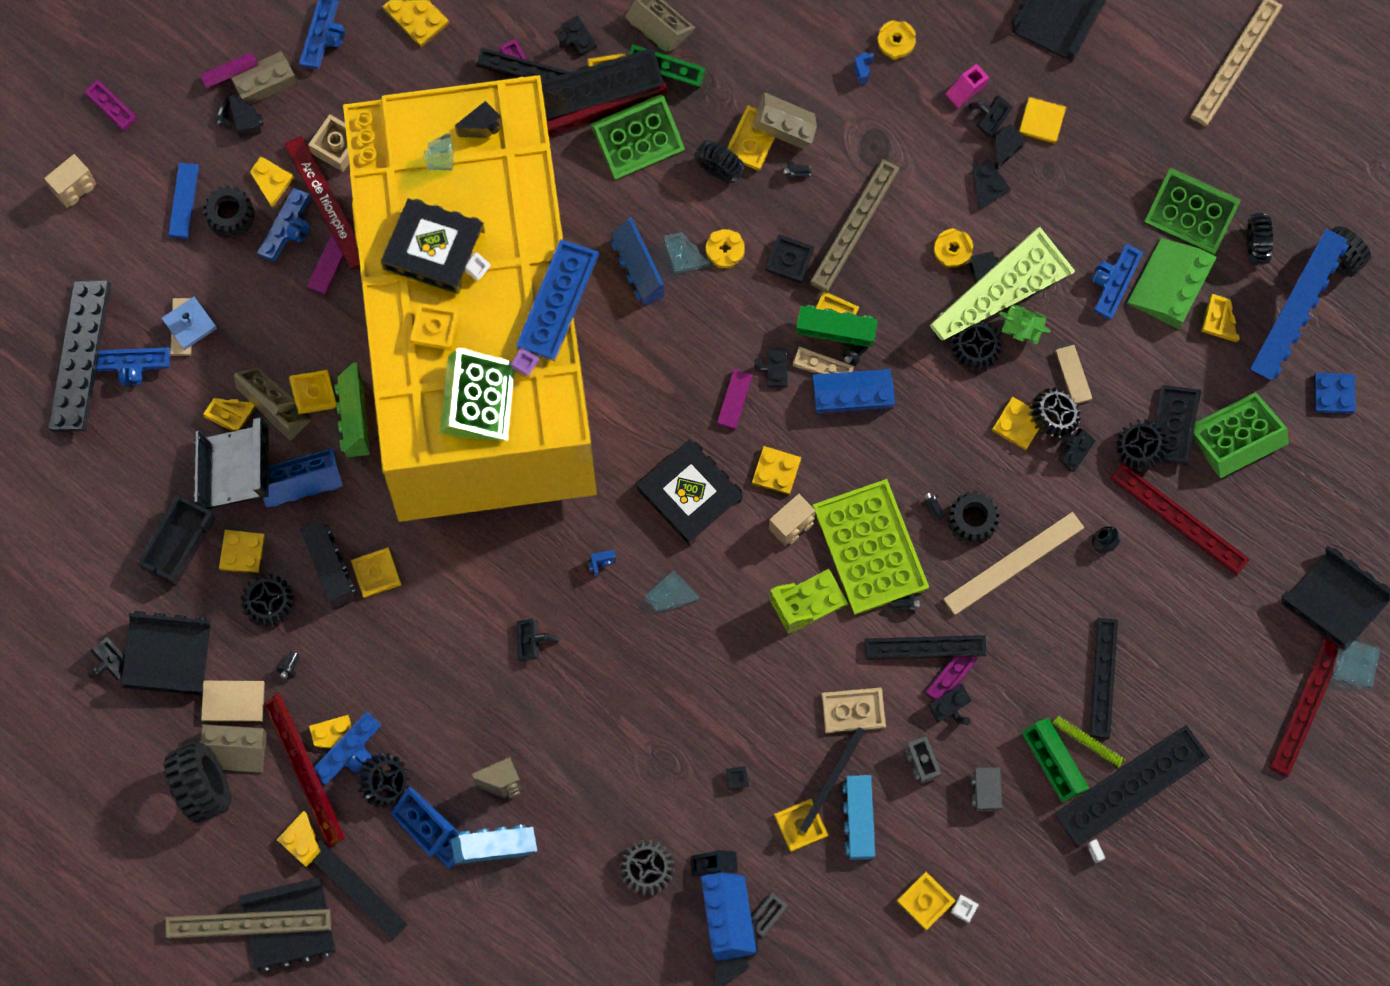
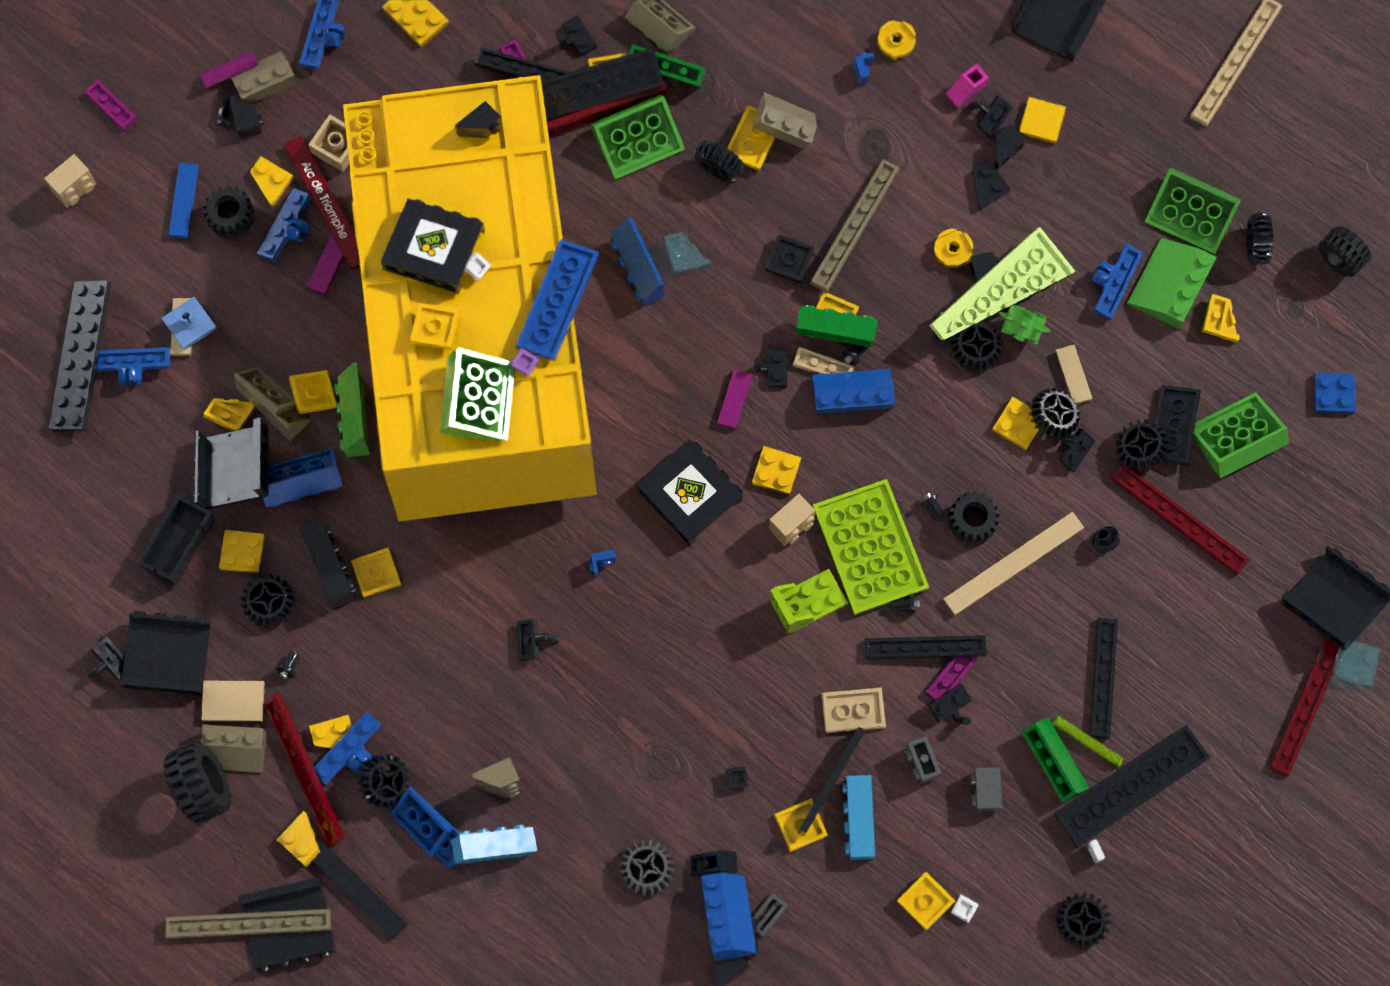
clear light blue slope [423,134,454,171] -> none
clear light blue wing [644,571,700,612] -> none
yellow plate [706,229,745,268] -> none
black piece [784,161,811,180] -> none
blue brick [1250,228,1349,381] -> none
none -> black gear [1055,892,1111,948]

